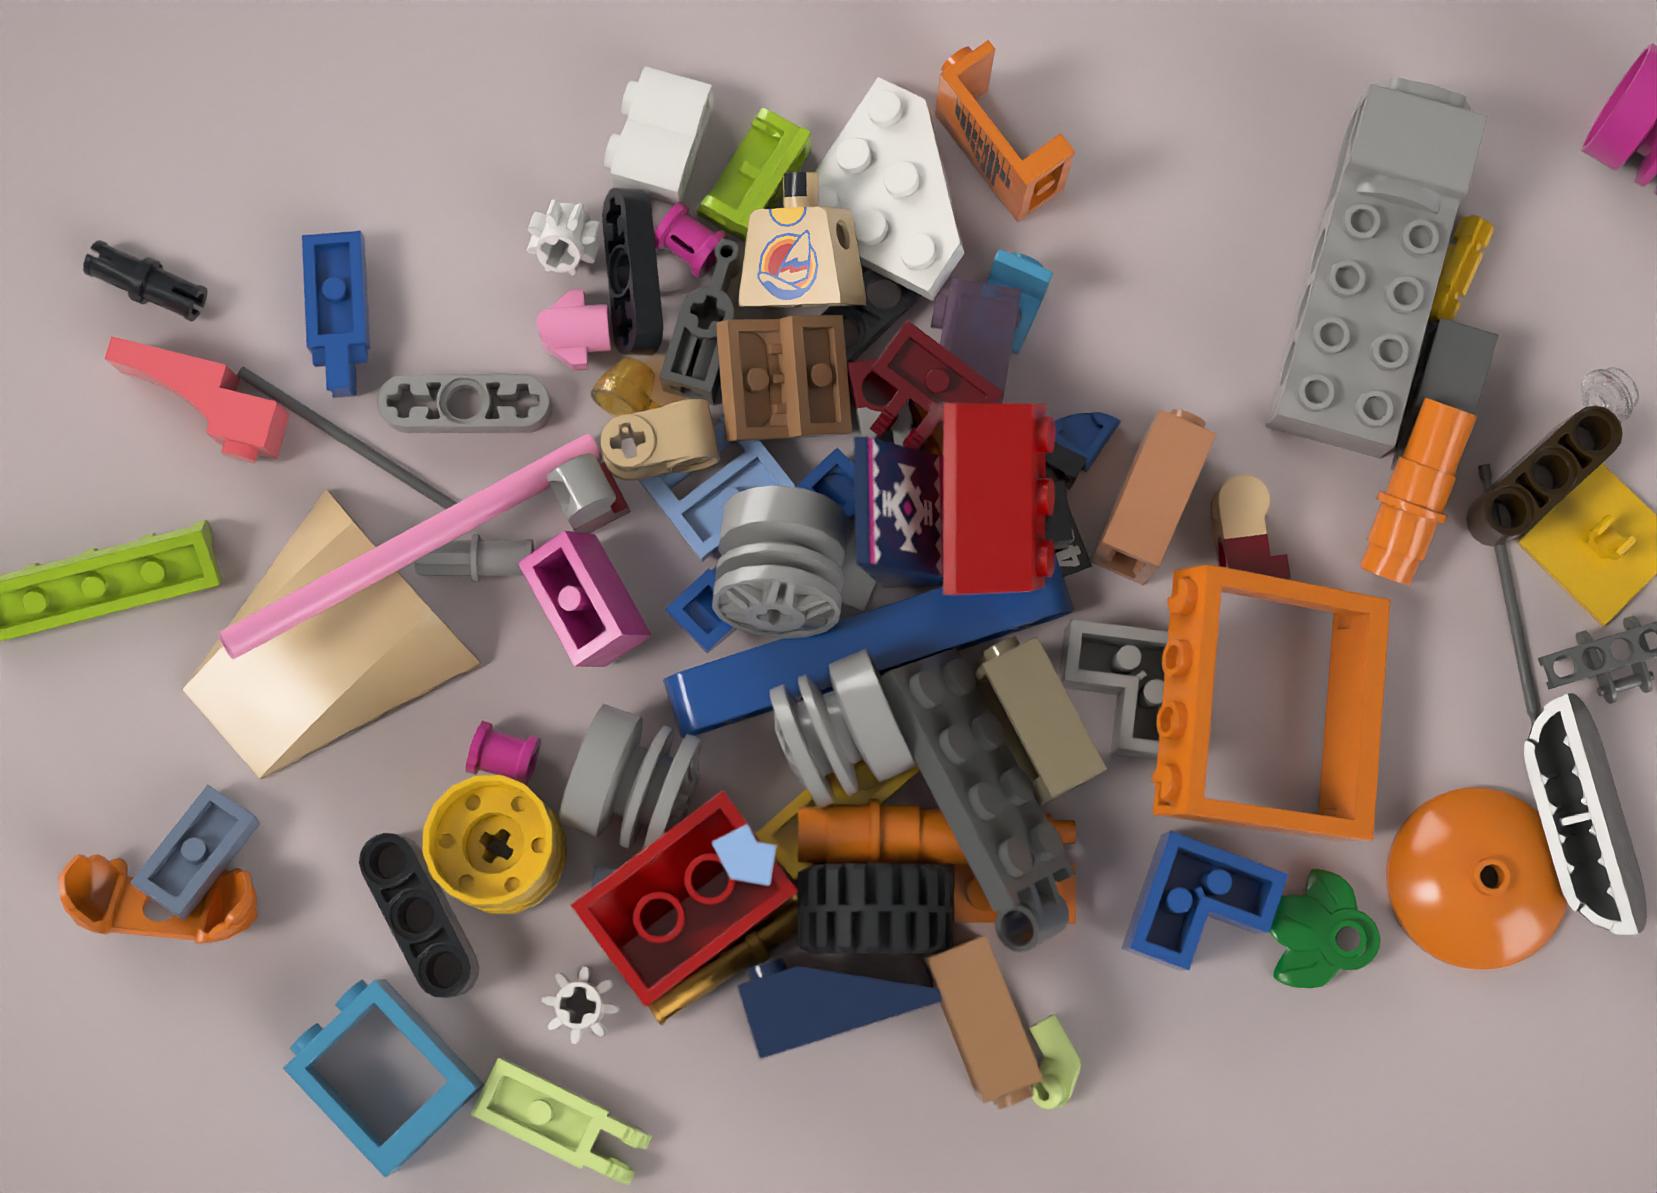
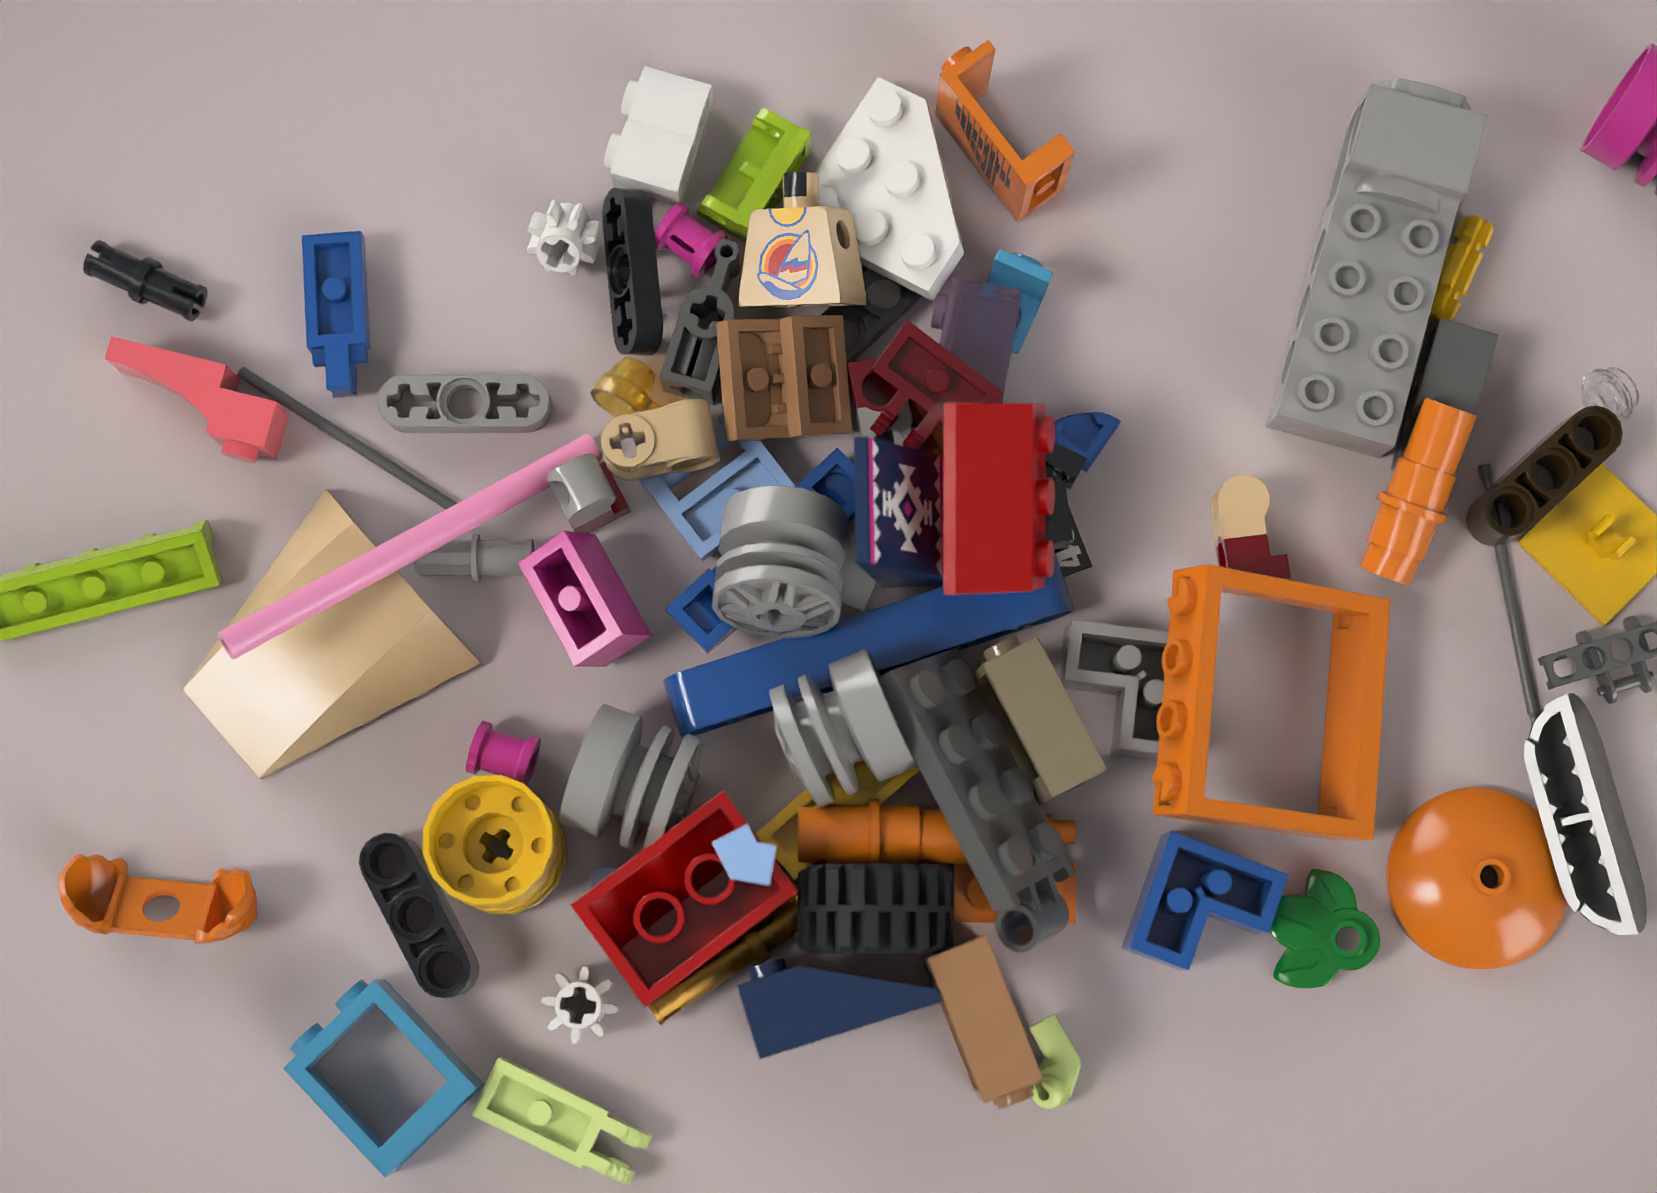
sand blue plate [130,785,260,921] -> none
bright pink piece [536,289,612,371] -> none
nougat brick [1089,409,1217,585] -> none

